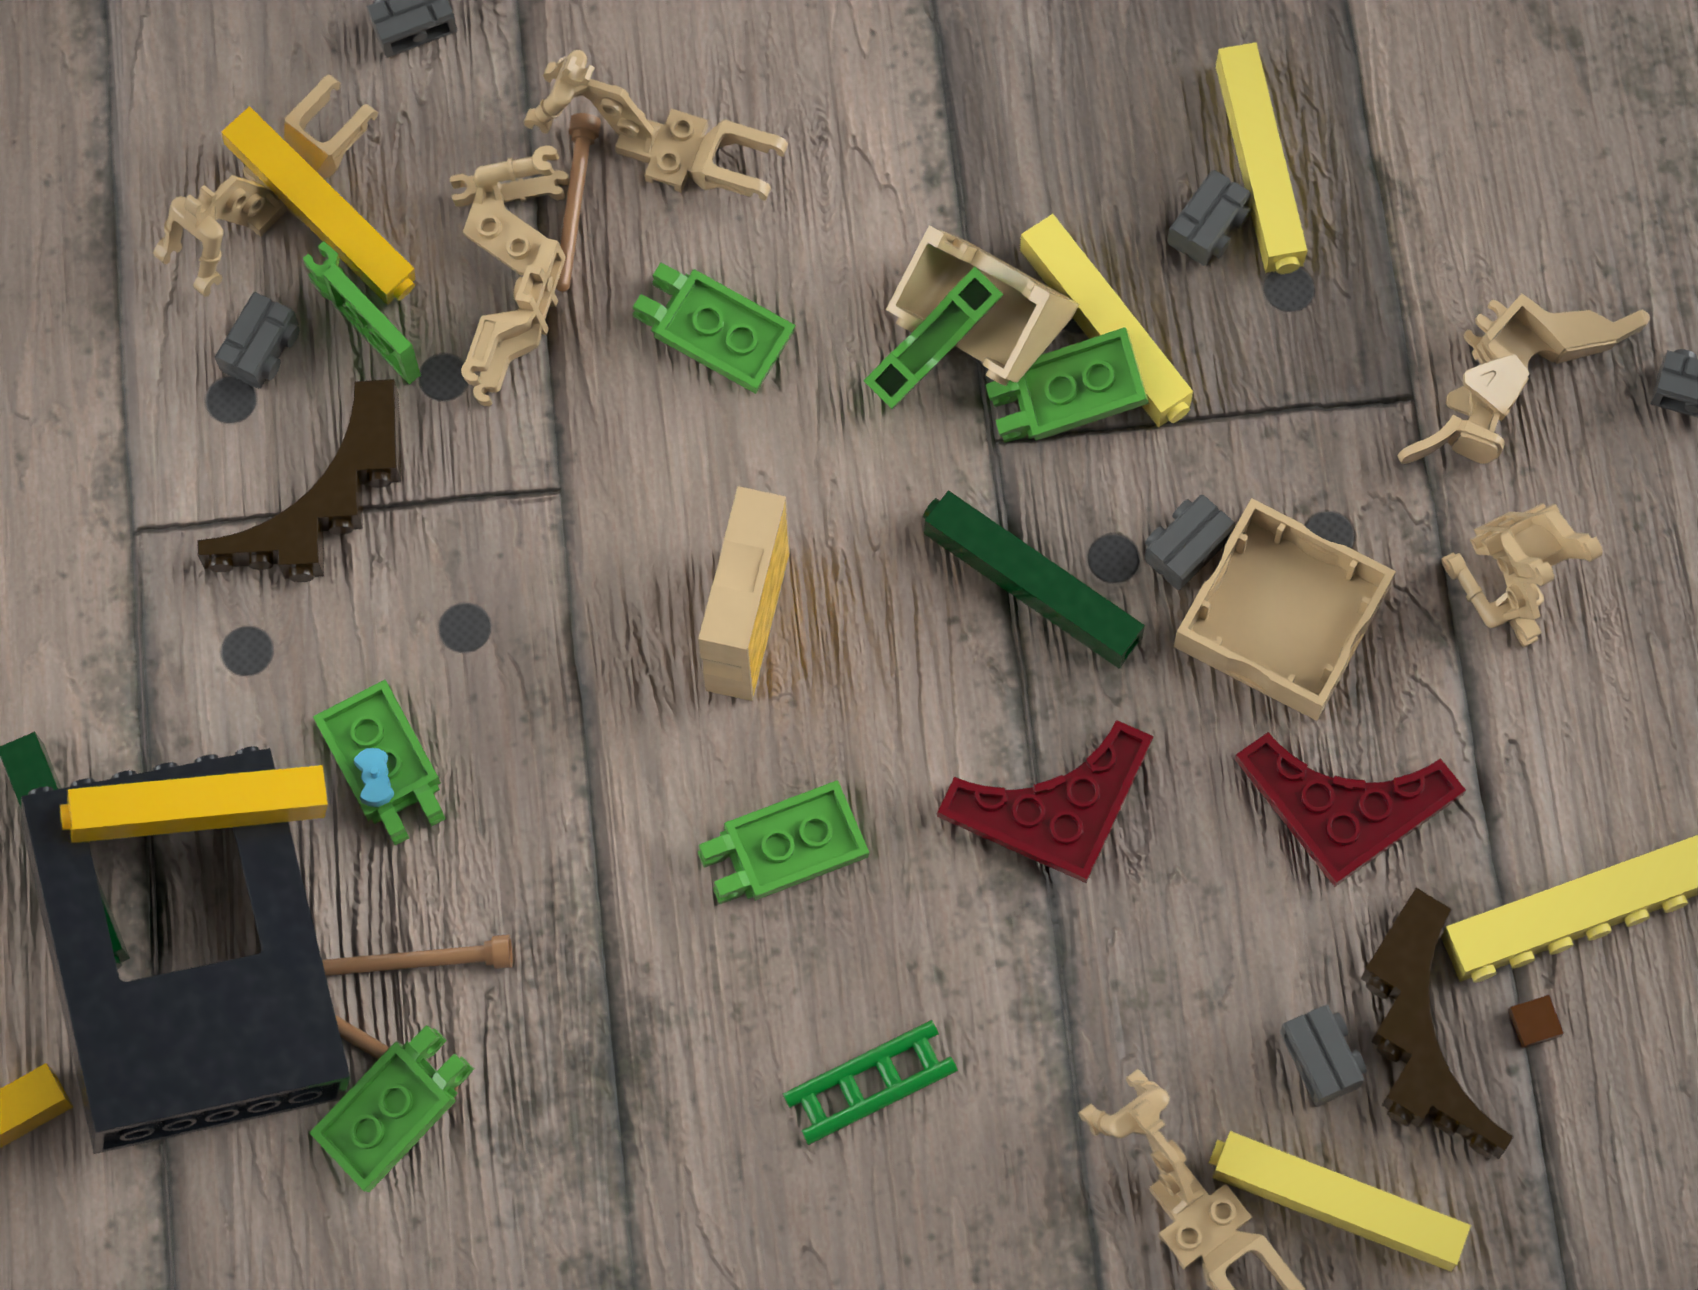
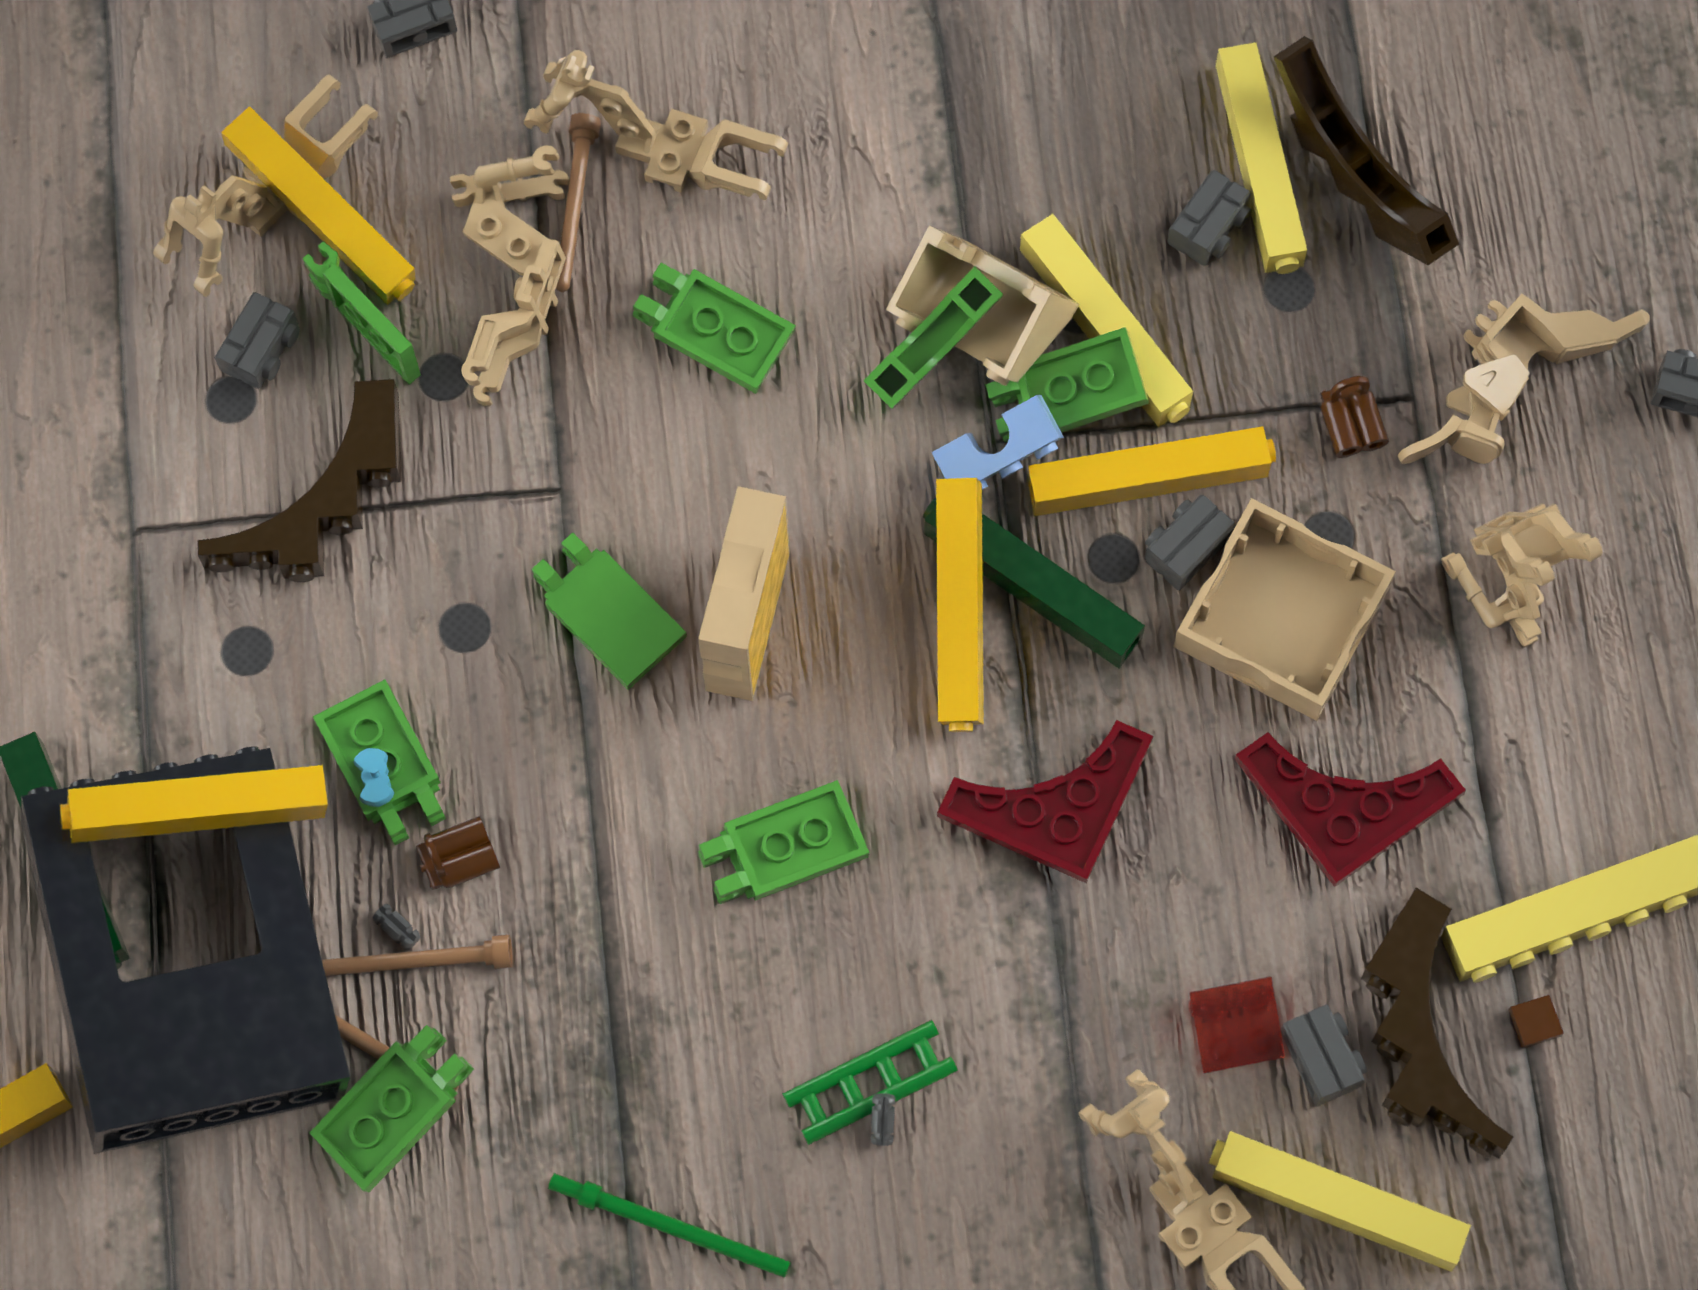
none -> dark grey piece [373,904,421,951]
none -> reddish brown piece [416,816,500,890]
none -> bright green tile [531,532,687,690]
none -> green bar [548,1173,791,1278]
none -> dark grey piece [871,1093,895,1146]
none -> light blue arch [931,395,1064,490]
none -> yellow brick [936,478,984,732]
none -> yellow brick [1027,426,1276,516]
none -> clear red hinge [1188,976,1285,1073]
none -> dark brown arch [1273,36,1459,265]
none -> reddish brown piece [1320,376,1389,458]

